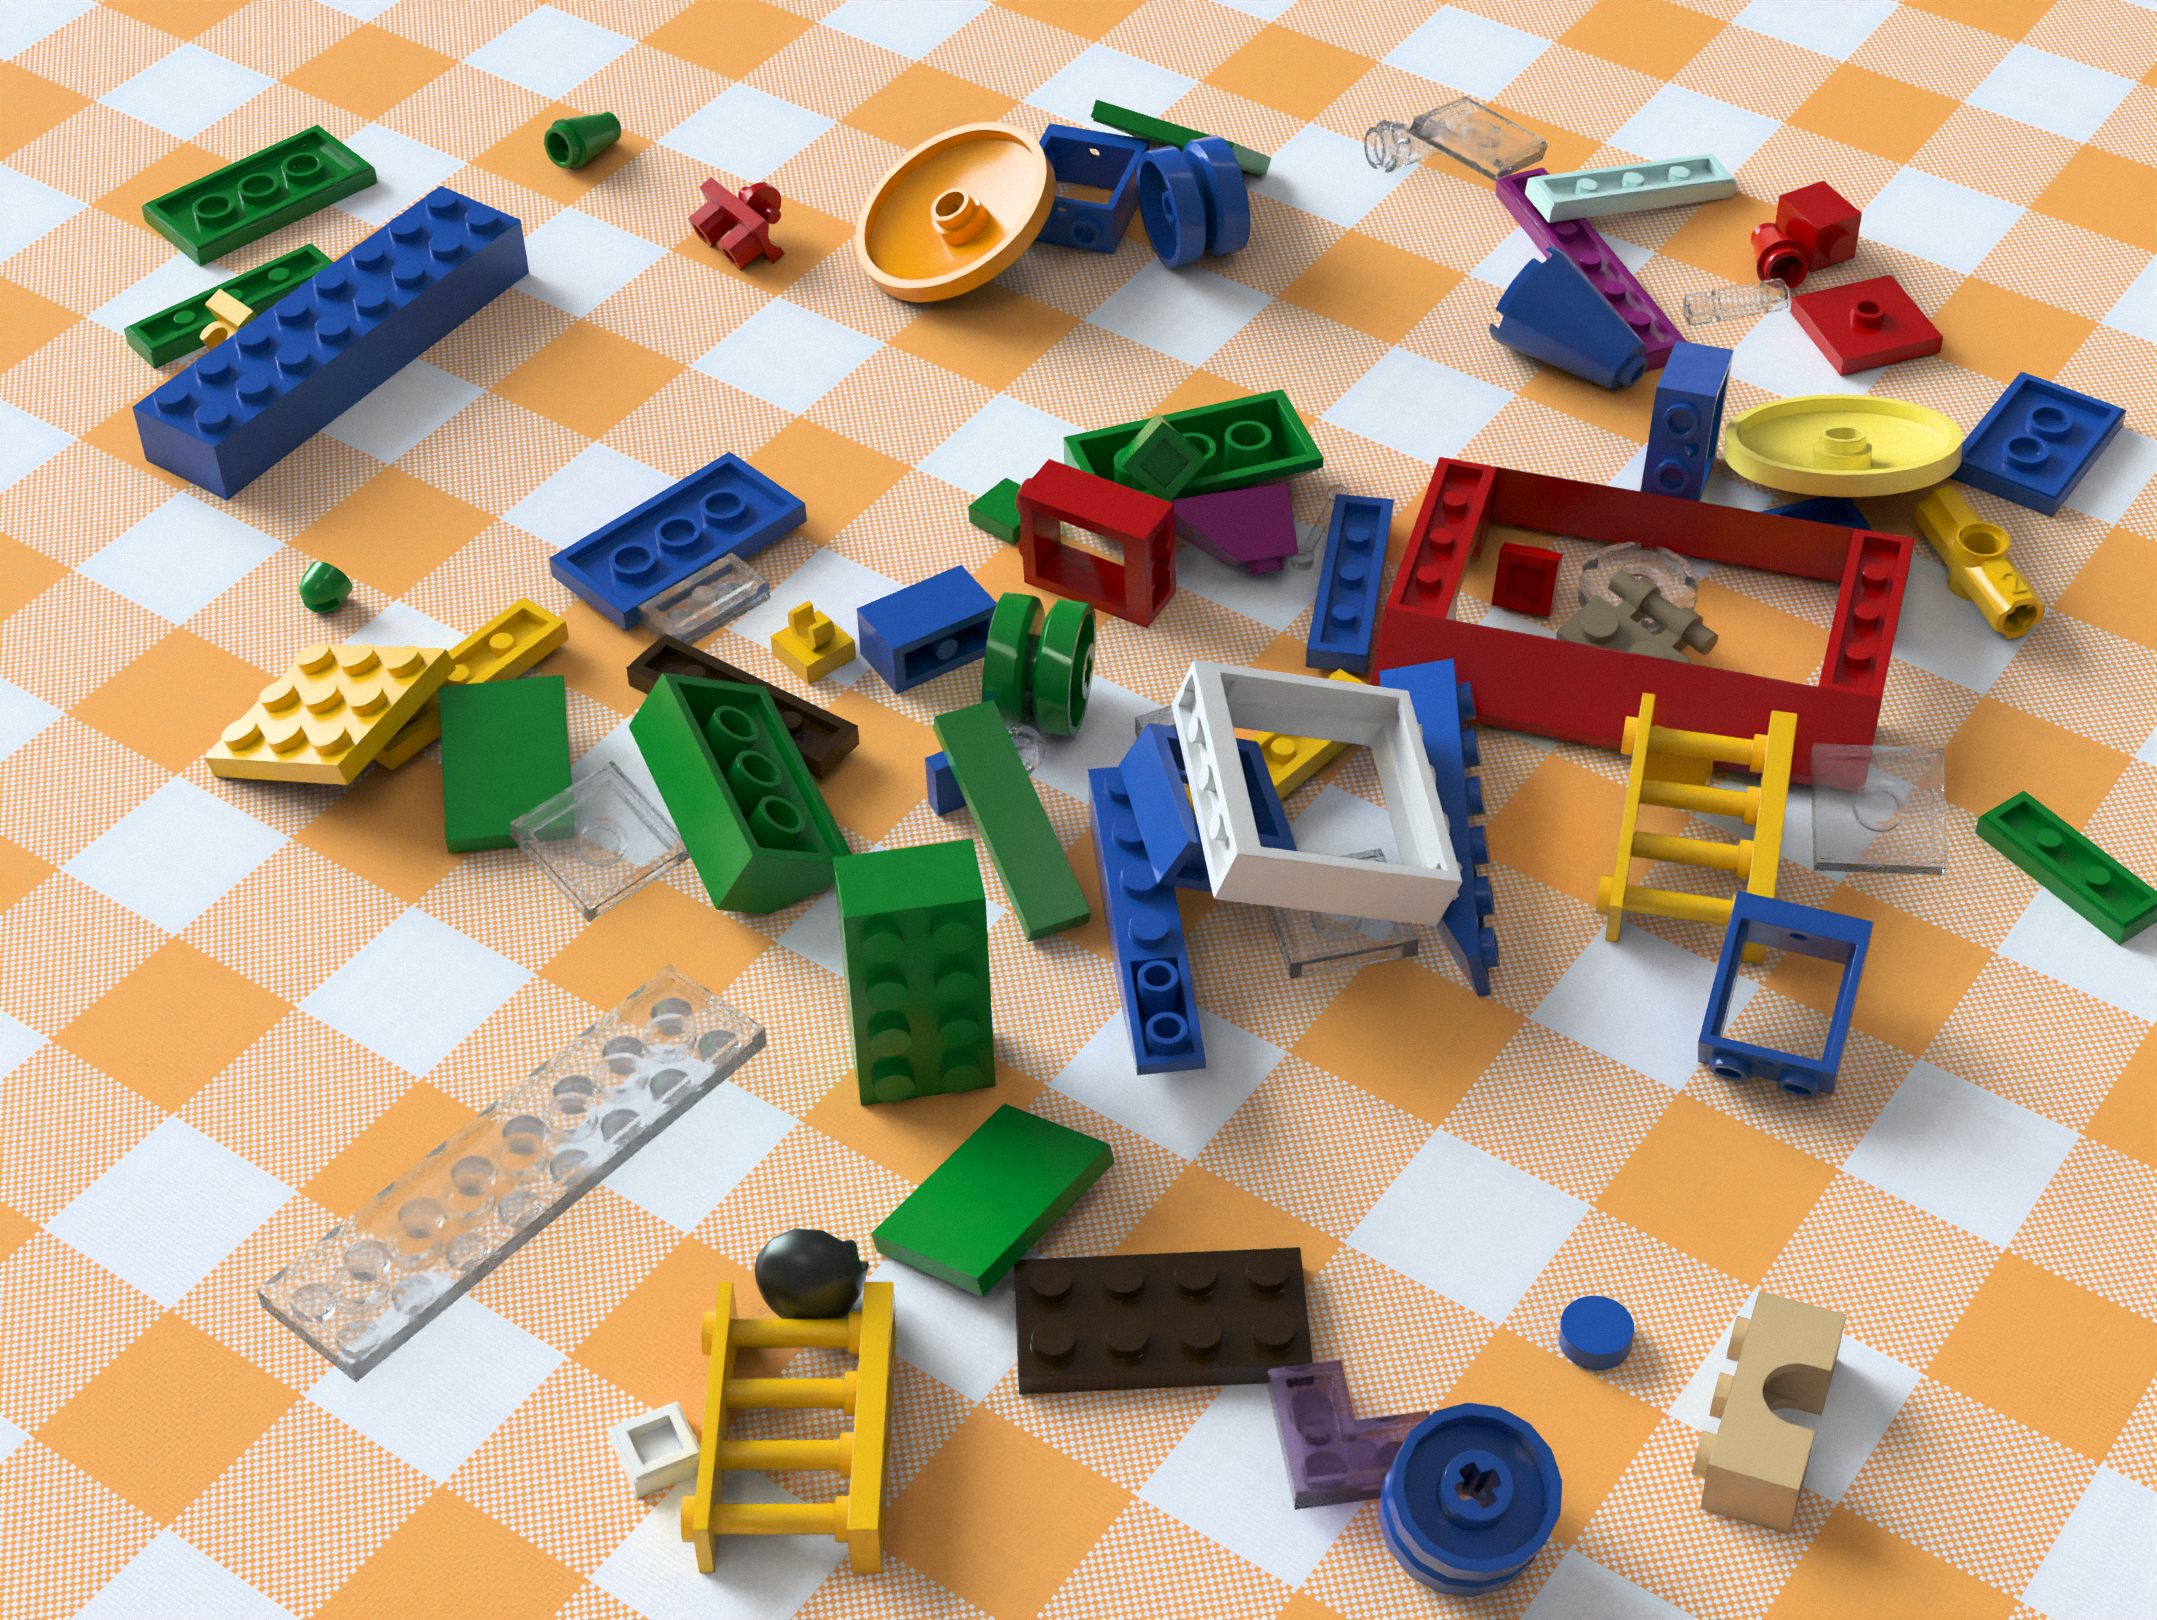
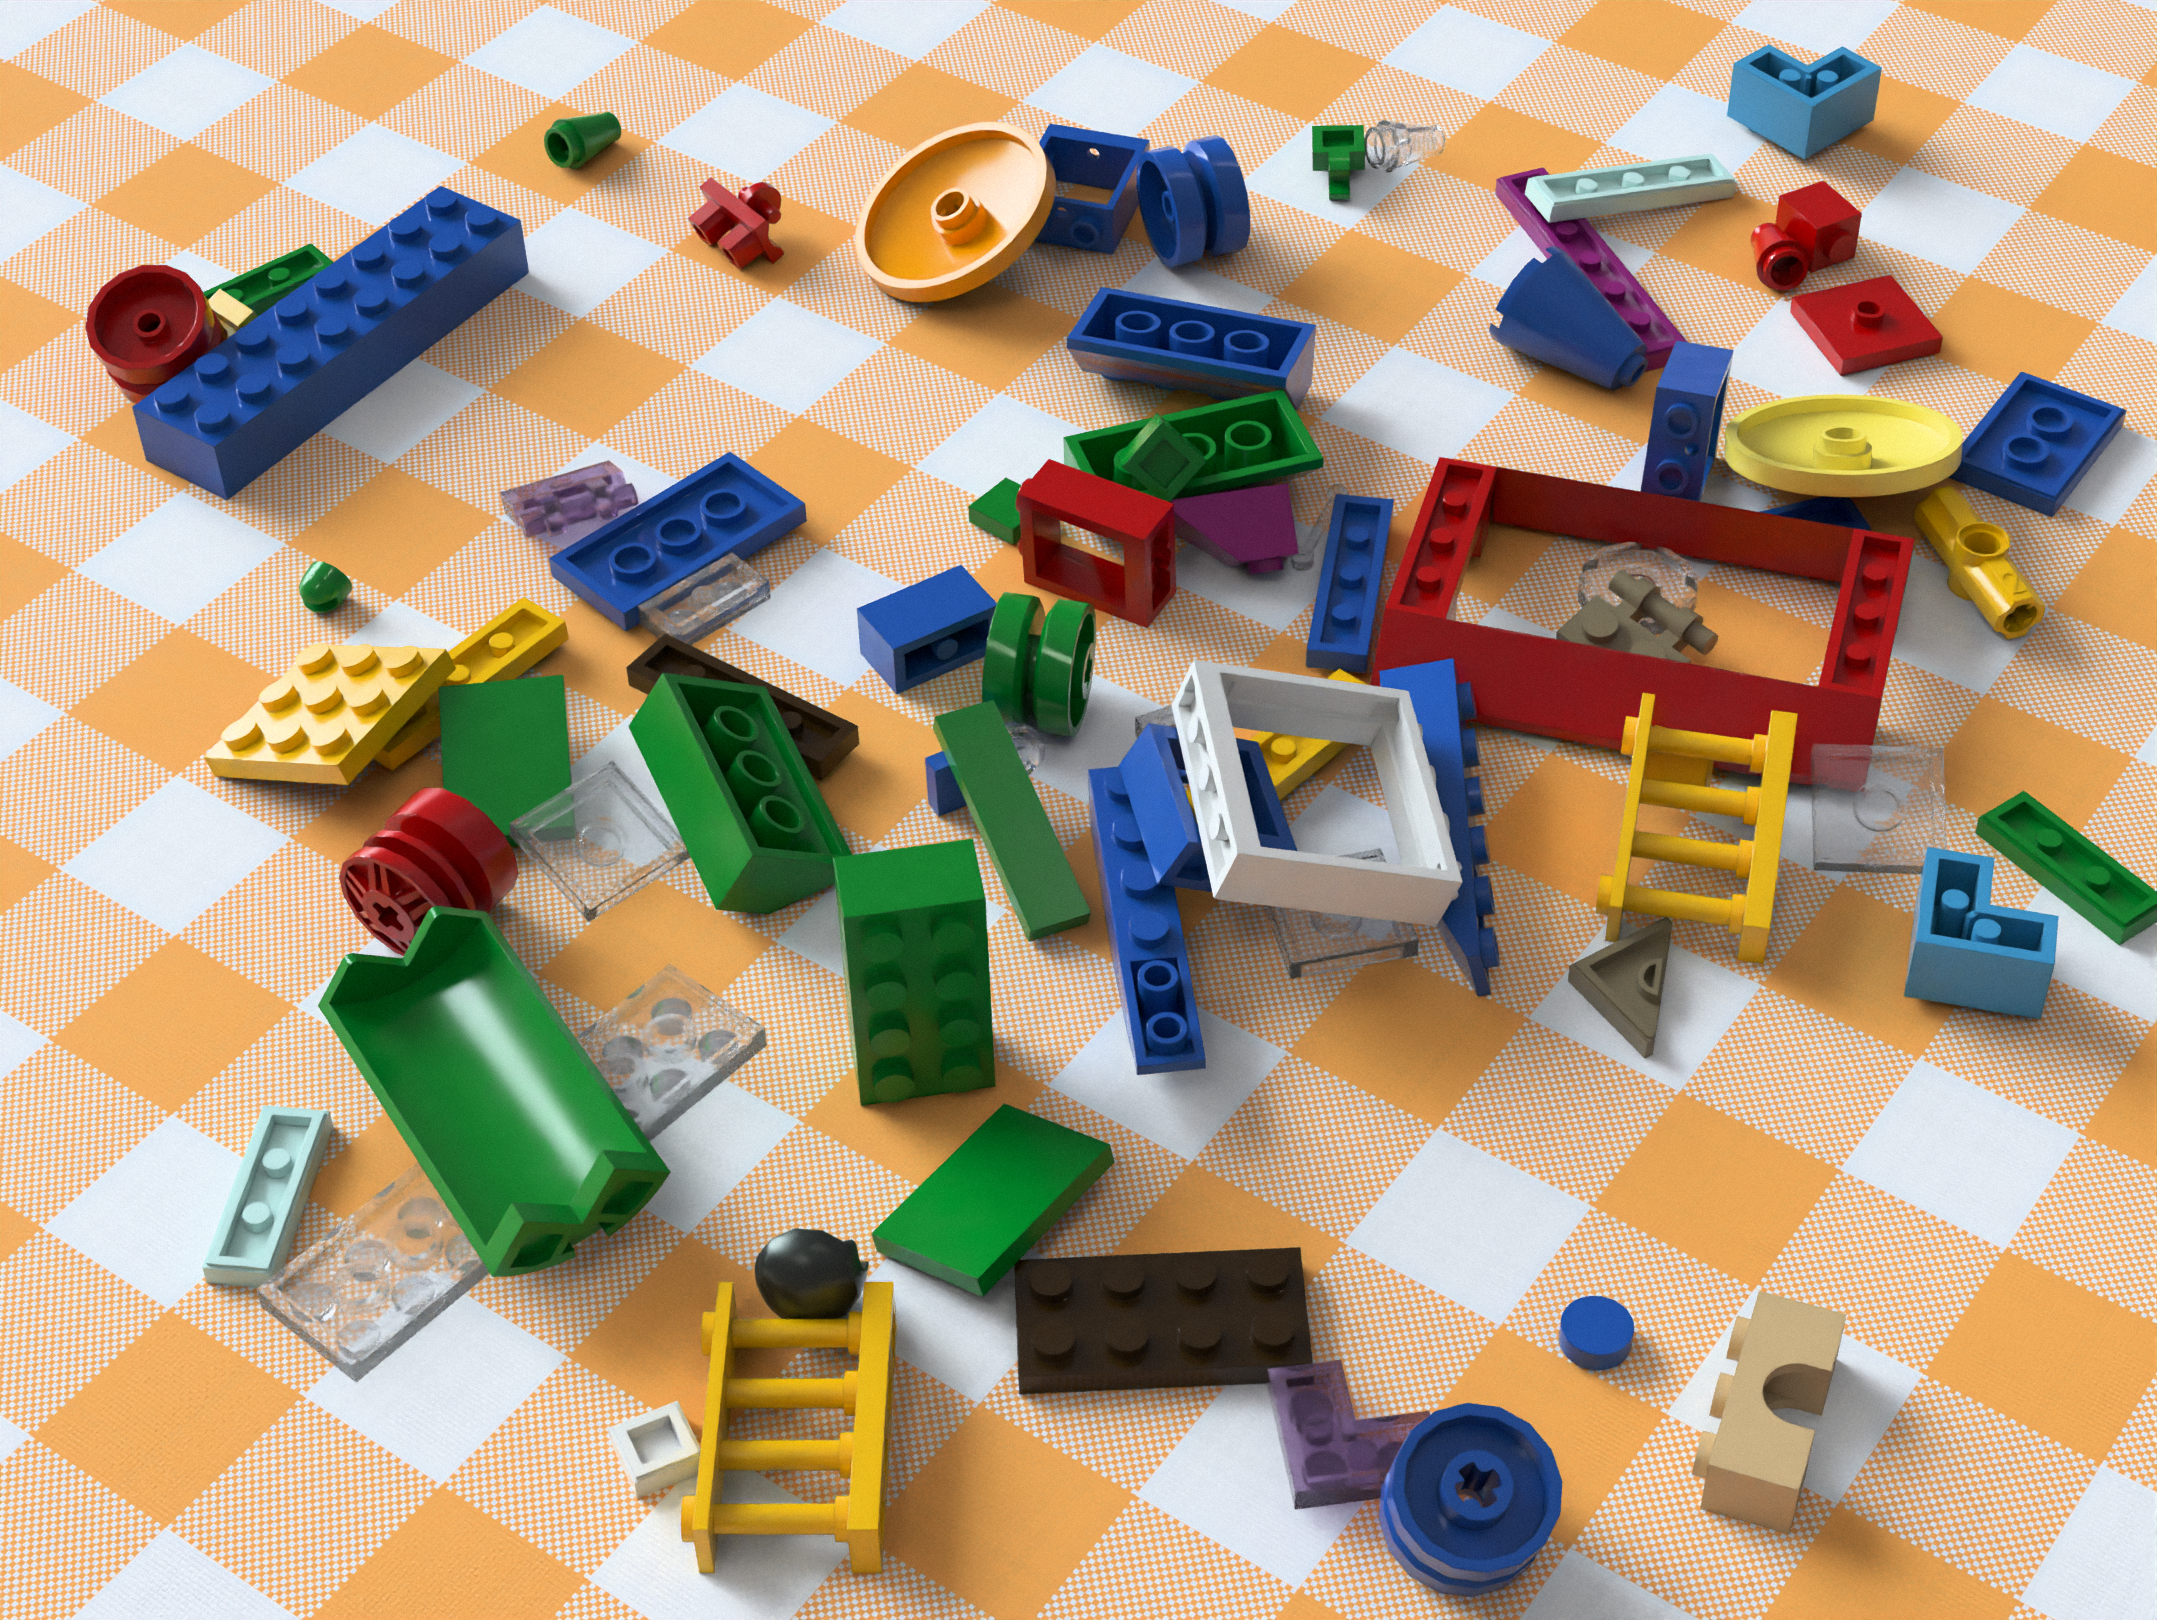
green tile [141,125,378,267] -> none
yellow tile [770,601,856,685] -> none
green tile [1090,99,1271,176] -> none
clear tile [1409,96,1549,182] -> none
red tile [1491,542,1563,617] -> none
clear axle [1682,278,1790,326] -> none
blue window [1698,891,1873,1097] -> none
none -> red wheel [85,265,227,404]
none -> light aqua tile [202,1105,334,1290]
none -> green cylinder [318,906,671,1277]
none -> red wheel [339,787,519,956]
none -> clear purple plate [500,460,638,538]
none -> blue slope [1067,287,1316,410]
none -> green plate [1312,125,1365,200]
none -> dark tan tile [1568,917,1673,1058]
none -> dark azure brick [1727,44,1882,160]
none -> dark azure brick [1904,847,2059,1019]

